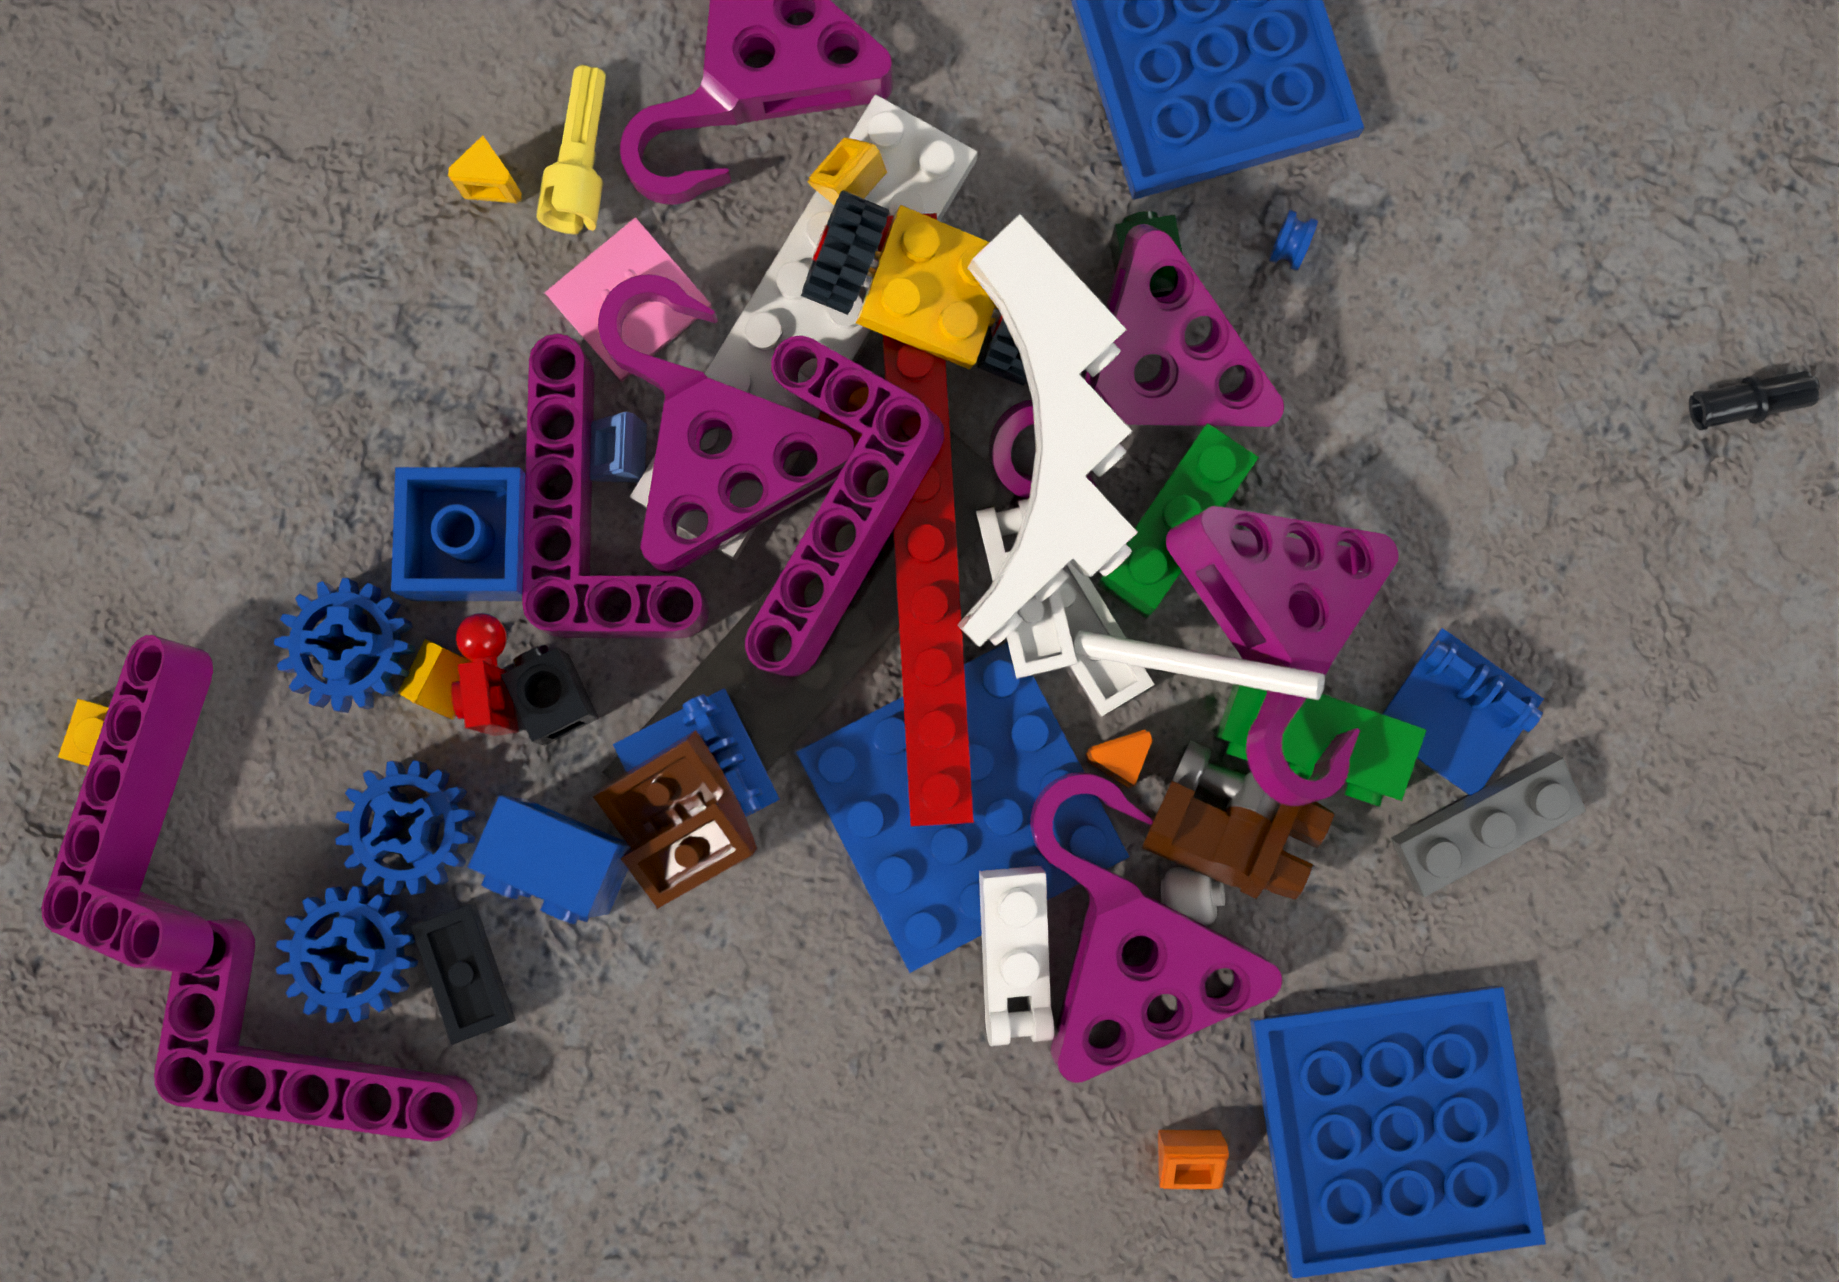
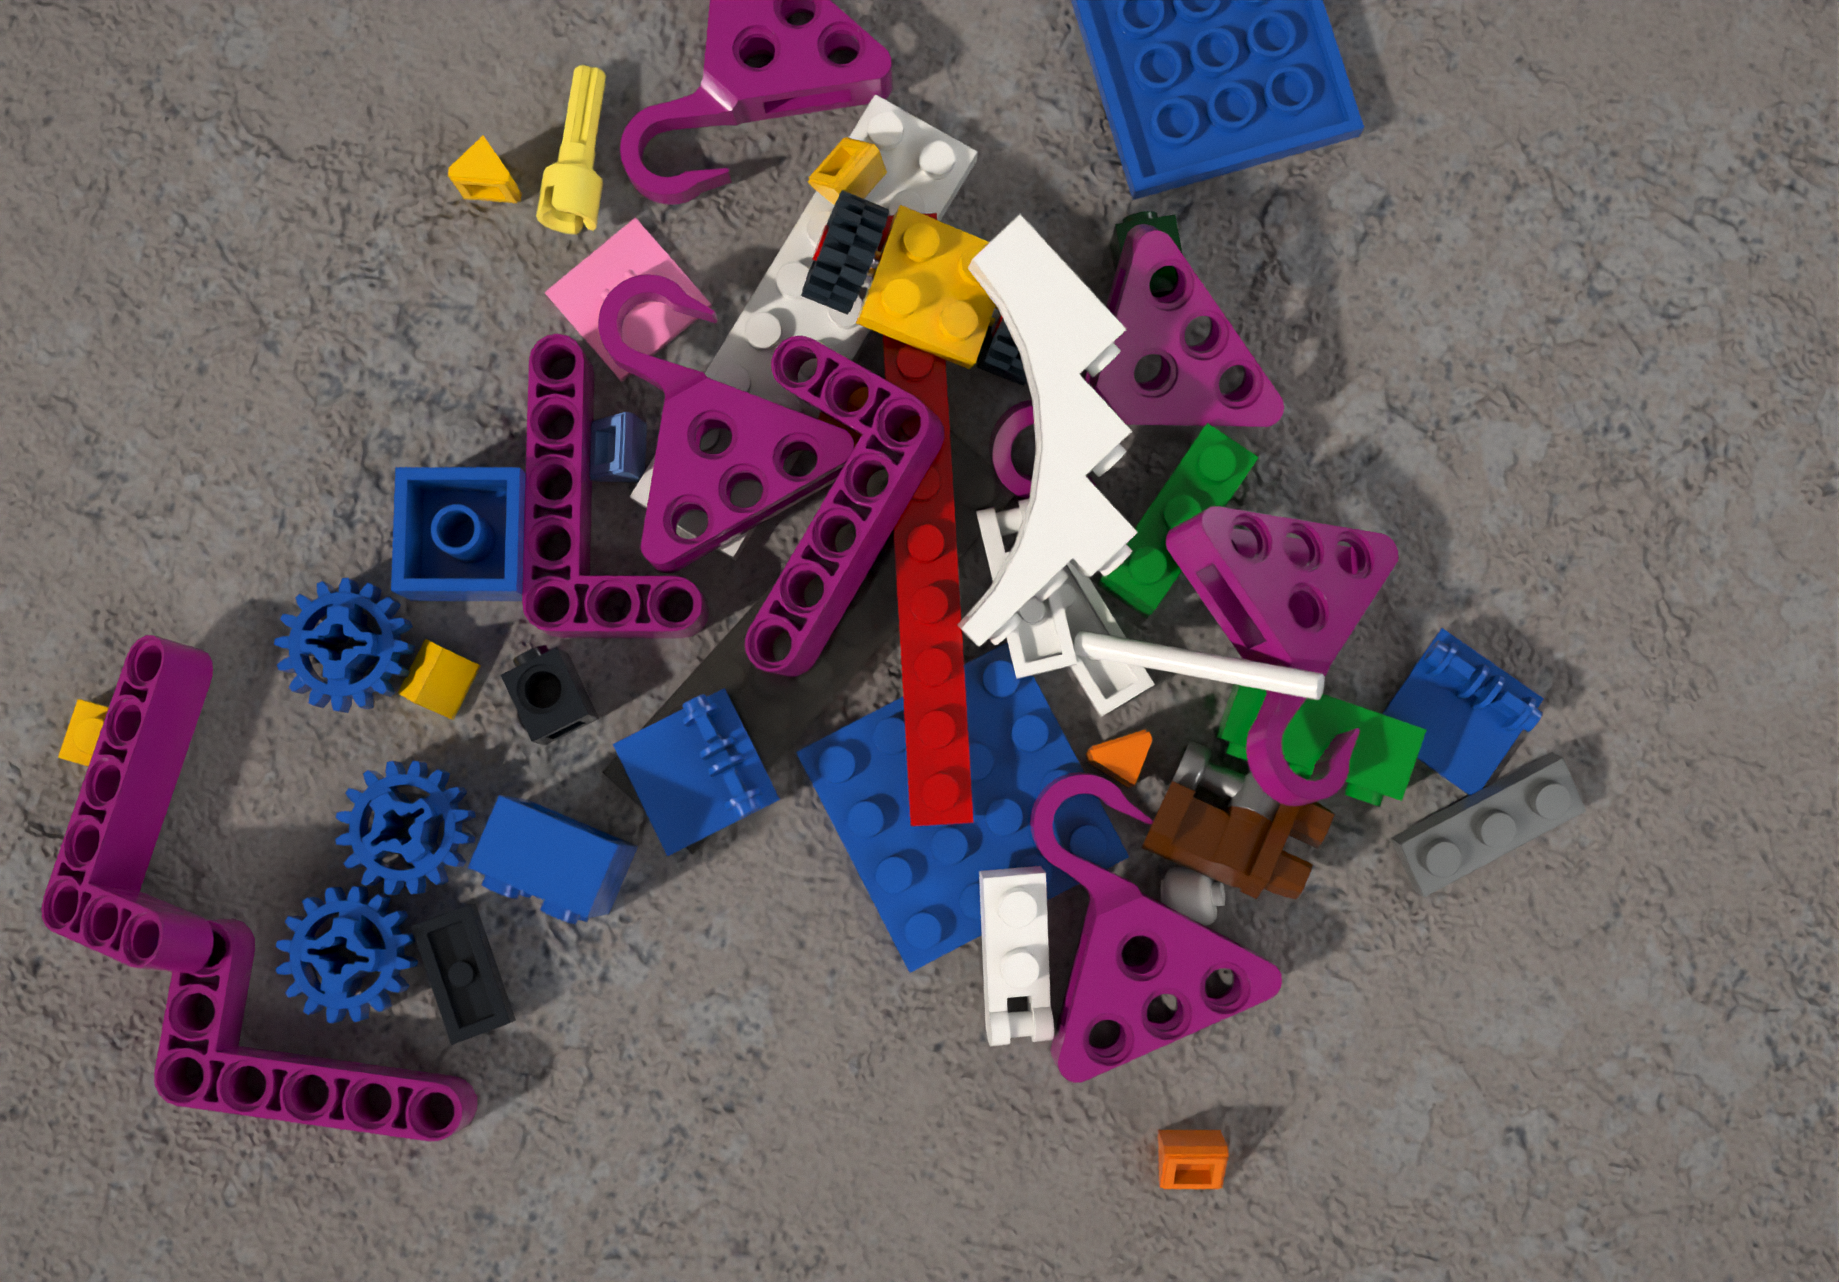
red plate [451,613,519,736] -> none
reddish brown slope [593,730,757,909] -> none
blue plate [1250,985,1546,1279] -> none
blue bush [1269,210,1318,271] -> none
black axle [1689,371,1820,430] -> none

